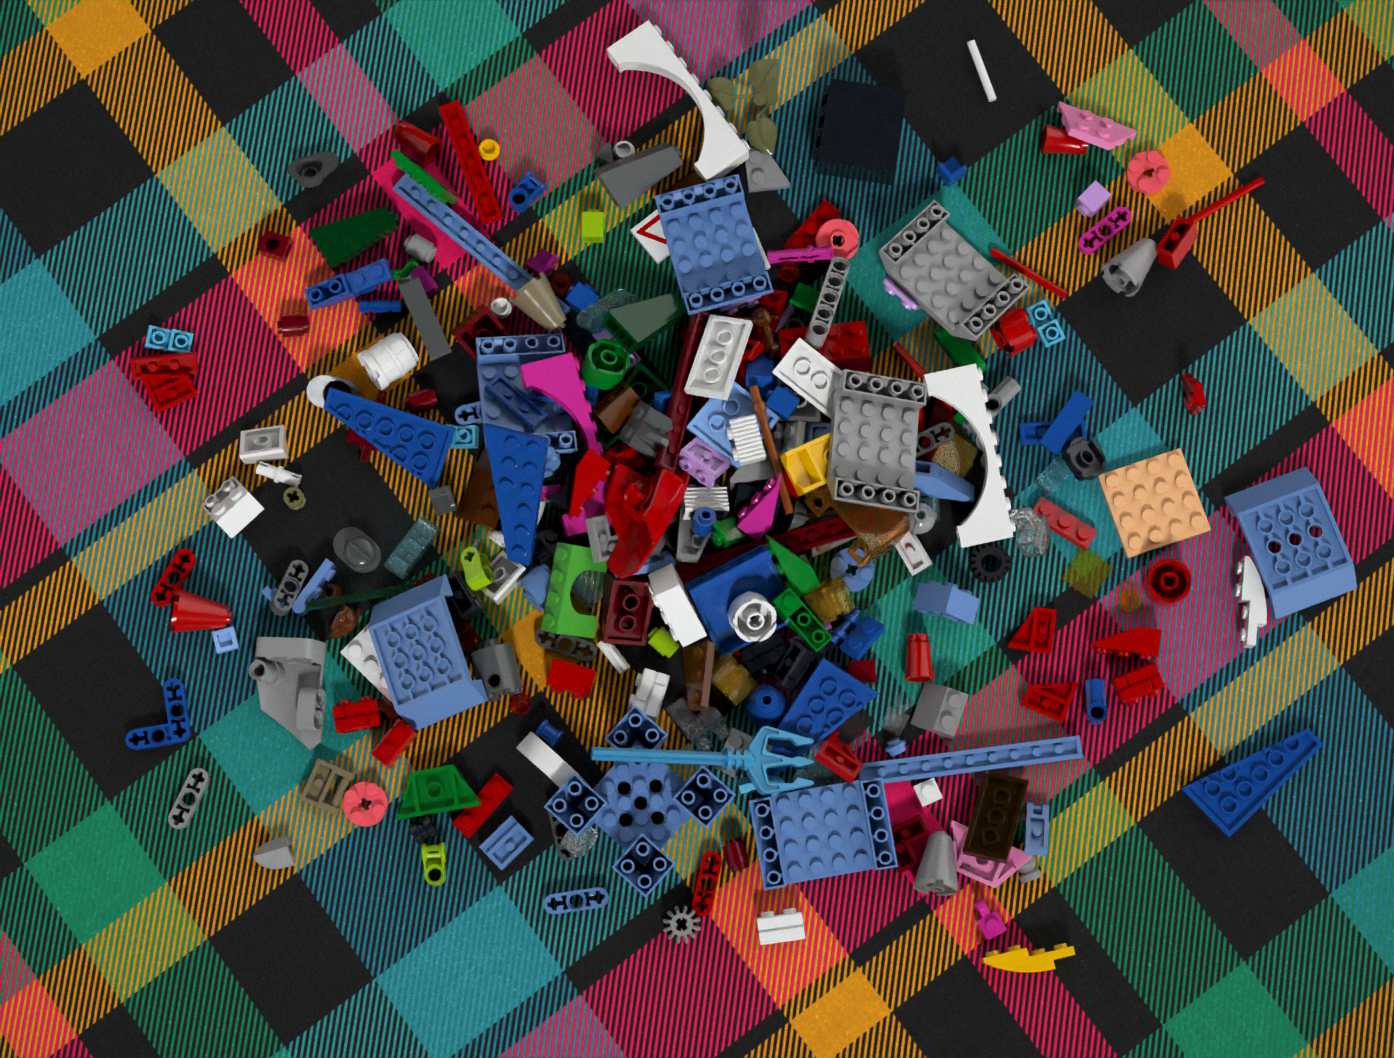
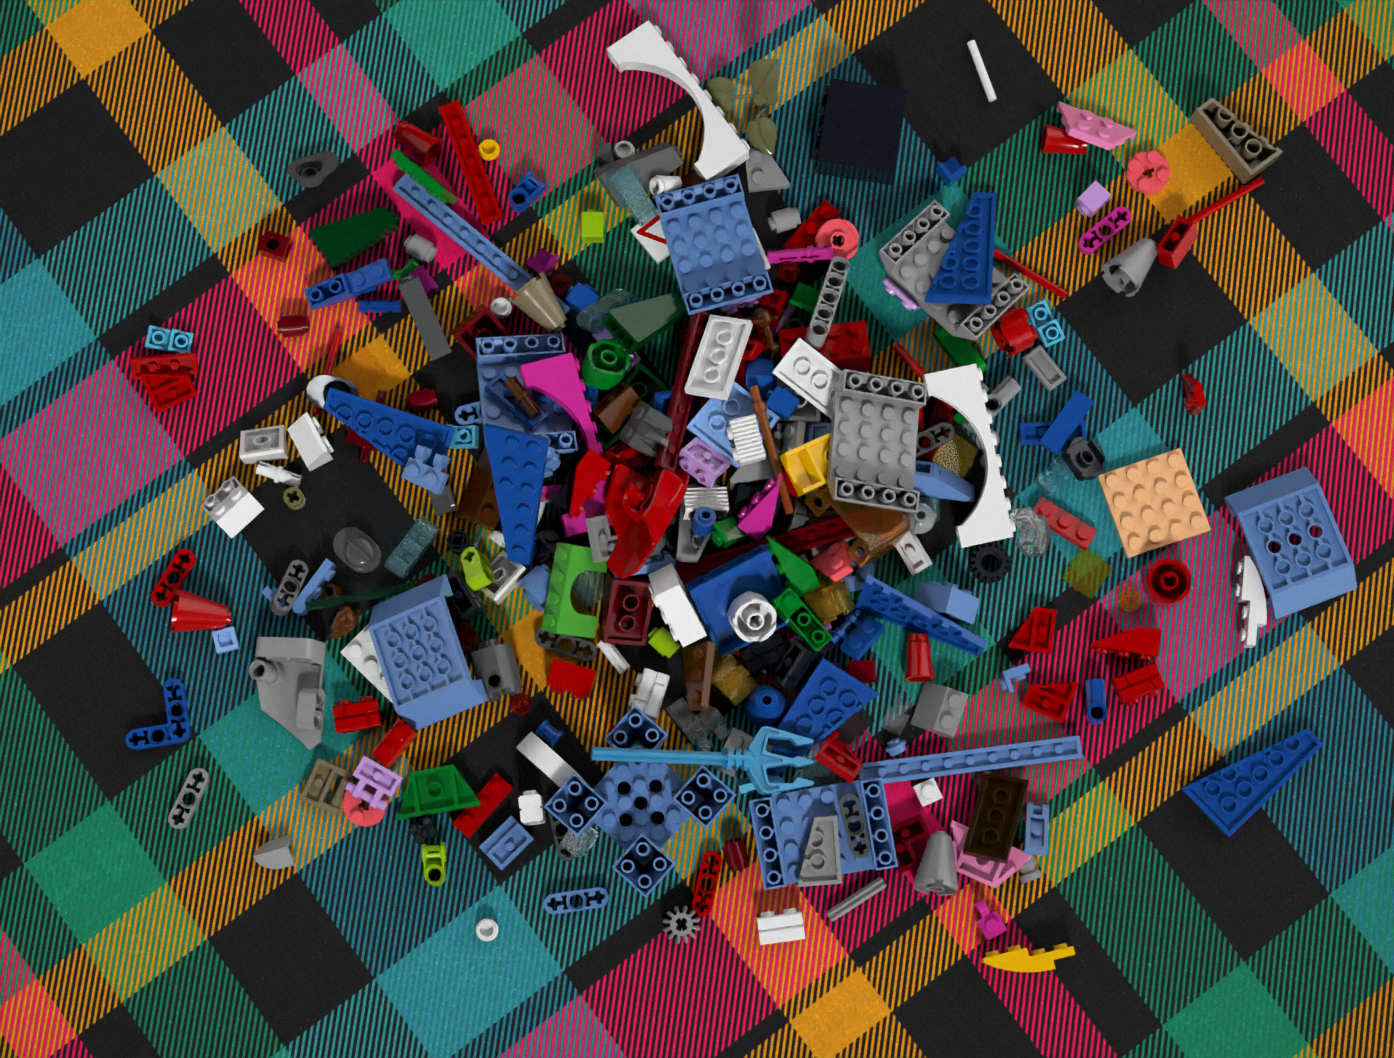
white piece [357,332,419,391] -> none
clear red tile [378,699,400,720] -> none
none -> white slope [287,413,334,471]
none -> red bar [312,330,343,416]
none -> lavender plate [345,756,403,811]
none -> medium blue plate [401,445,451,495]
none -> black wheel [447,530,470,555]
none -> white plate [476,919,498,941]
none -> reddish brown pin [504,376,542,419]
none -> white brick [518,790,546,826]
none -> clear light blue beam [608,164,658,227]
none -> white cone [649,175,682,196]
none -> light grey brick [768,207,801,233]
none -> light grey wing [797,815,842,887]
none -> coral wing [809,539,854,582]
none -> light grey axle [826,877,887,922]
none -> dark grey beam [839,793,870,858]
none -> blue wing [855,574,986,657]
none -> blue wing [925,192,997,305]
none -> medium blue bracket [999,663,1031,694]
none -> light grey tile [1022,345,1067,392]
none -> dark tan wedge [1189,98,1283,184]

